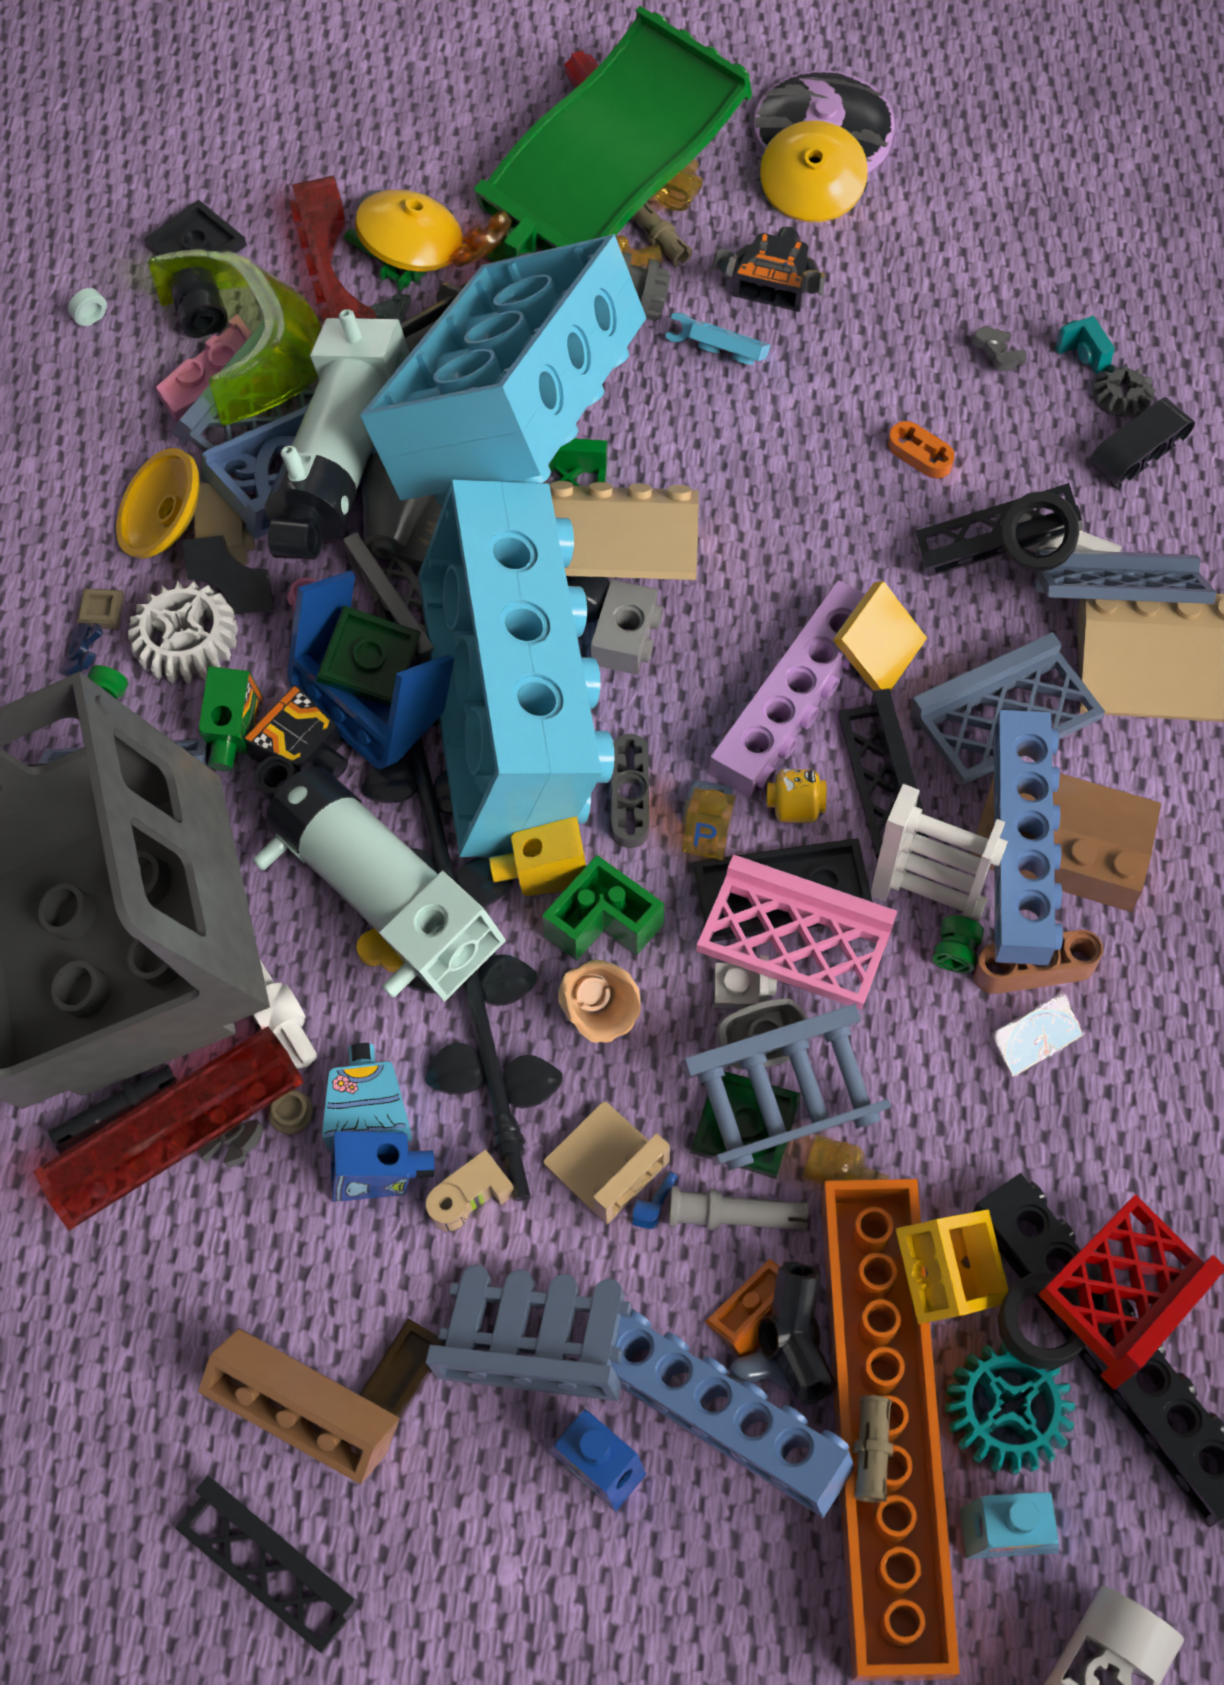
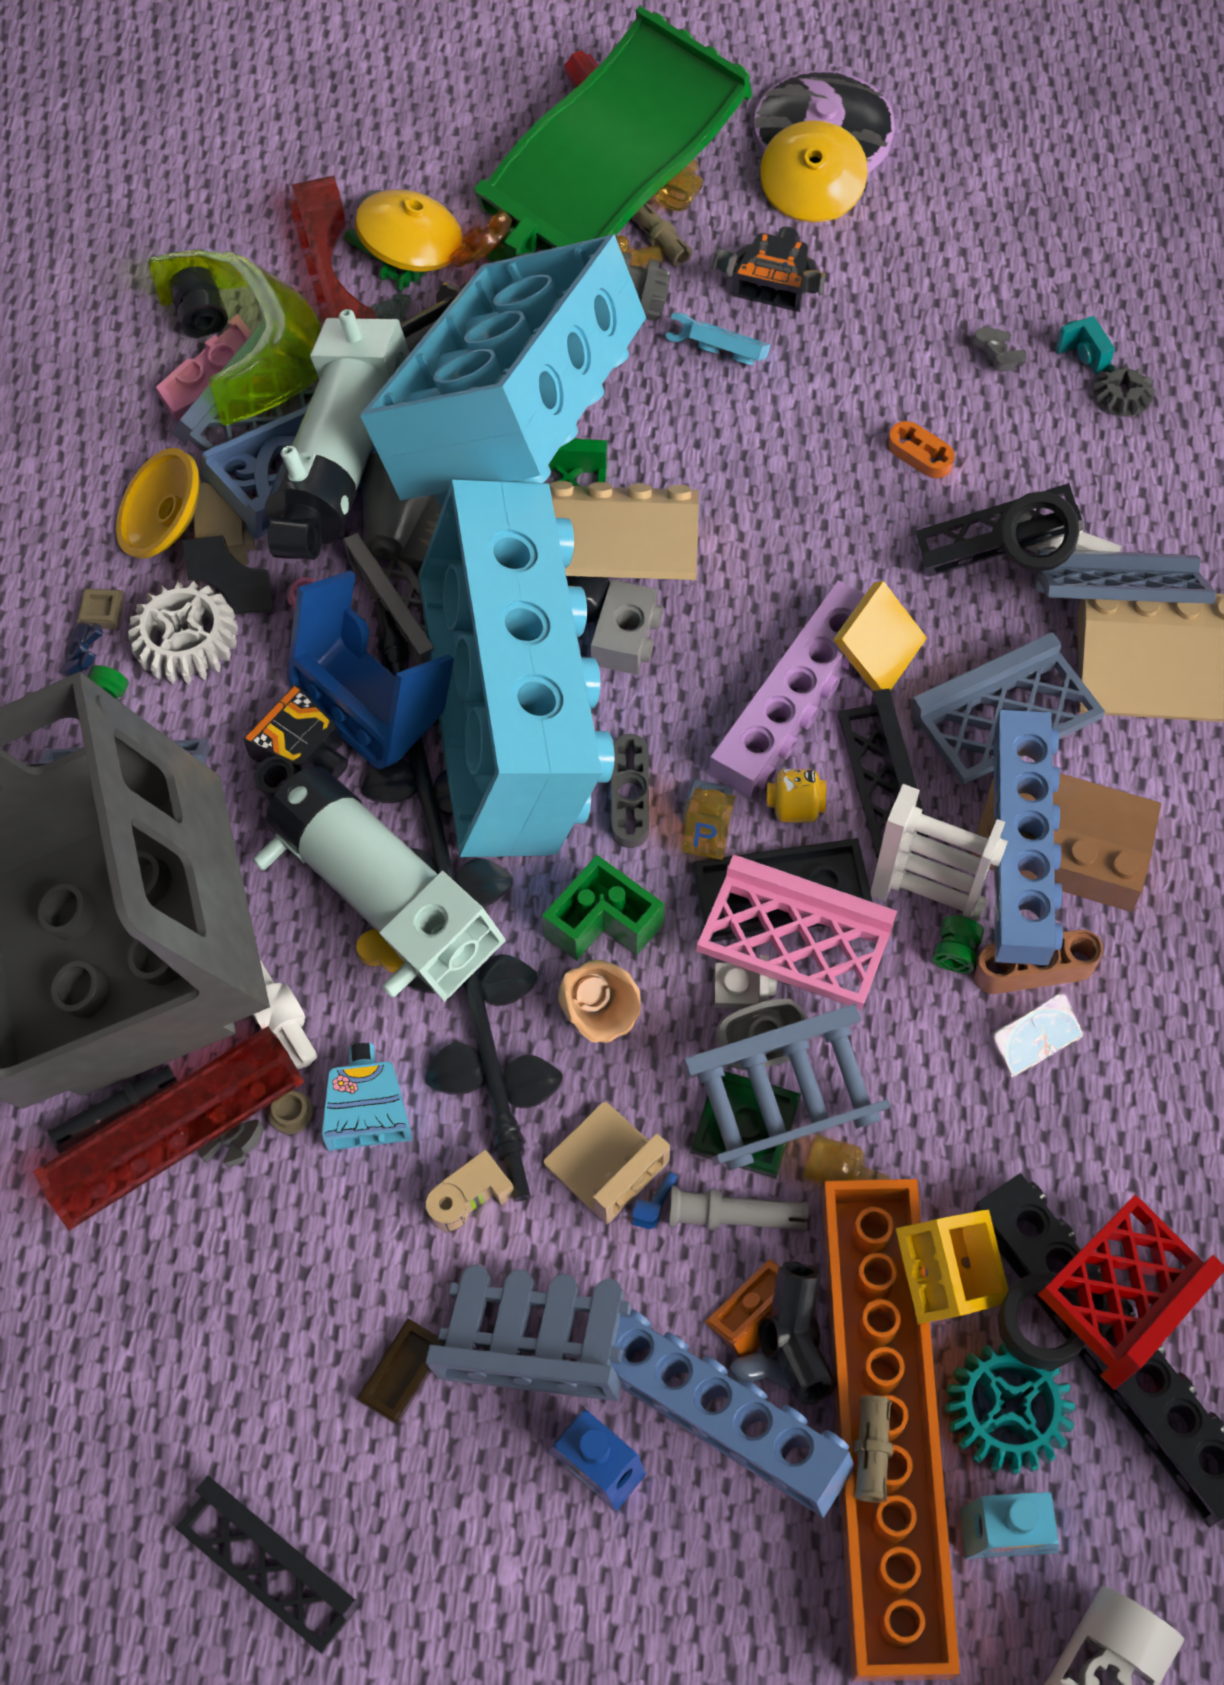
light aqua tile [68,288,107,326] -> none
black tile [144,199,247,272] -> none
medium nougat brick [198,1328,400,1485] -> none
green torso [199,666,264,771] -> none
dark green tile [316,605,421,707] -> none
blue torso [330,1131,435,1202] -> none
yellow torso [489,816,586,896] -> none
black beam [1089,397,1196,488] -> none

